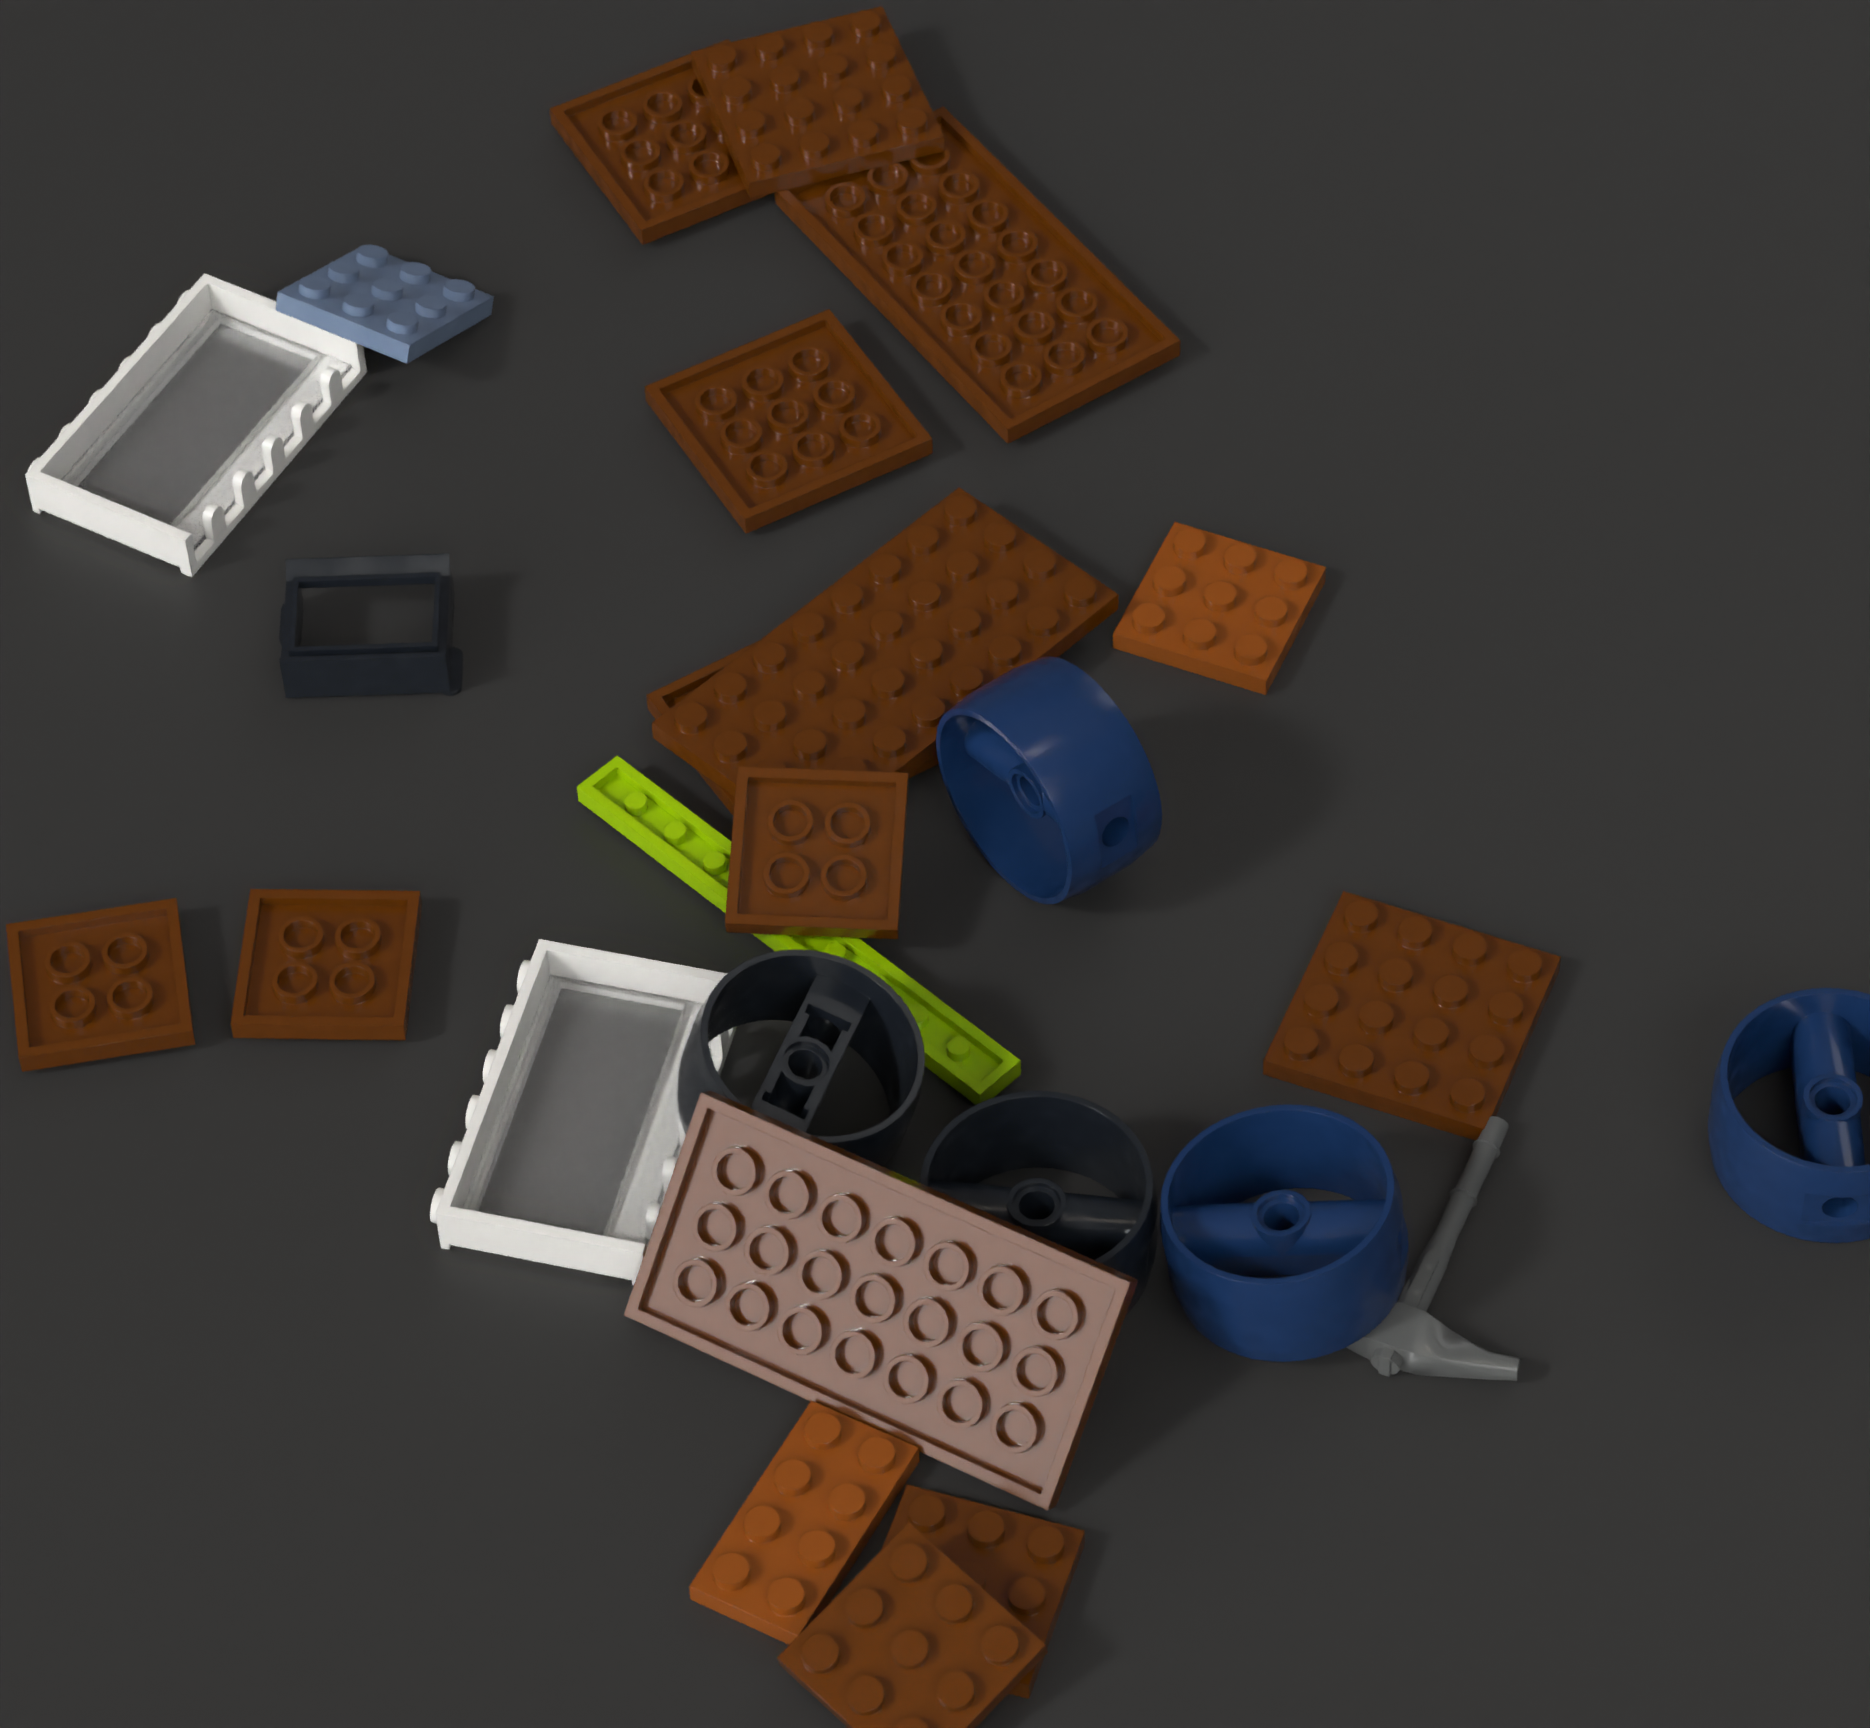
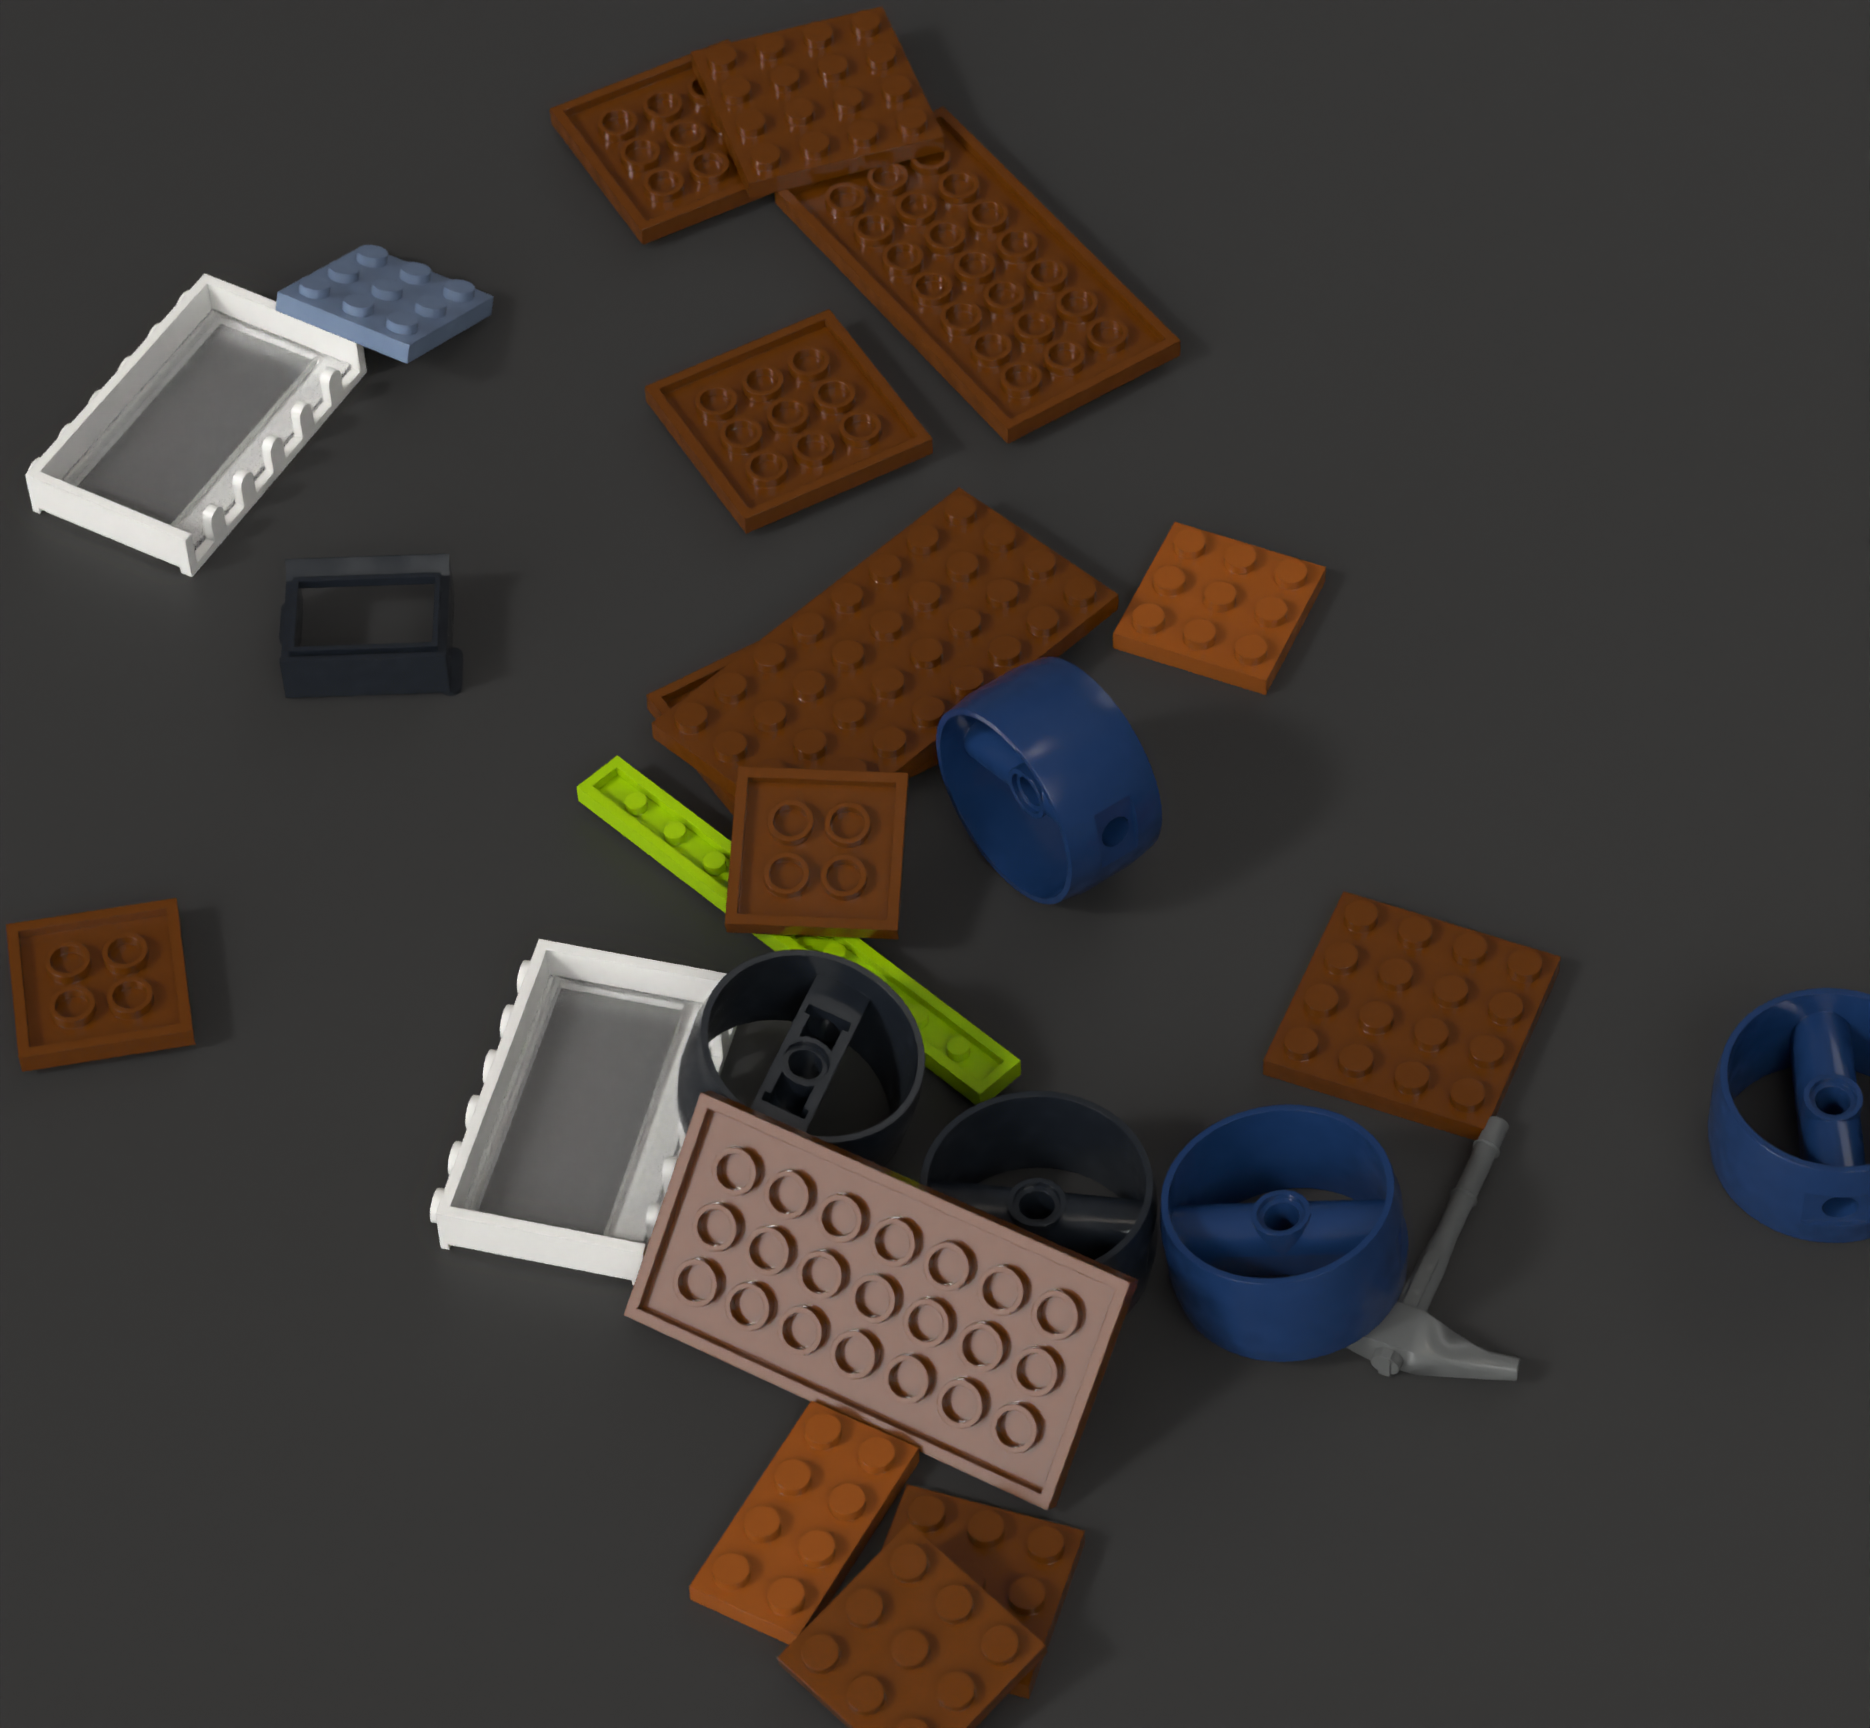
reddish brown plate [231,889,422,1040] -> none

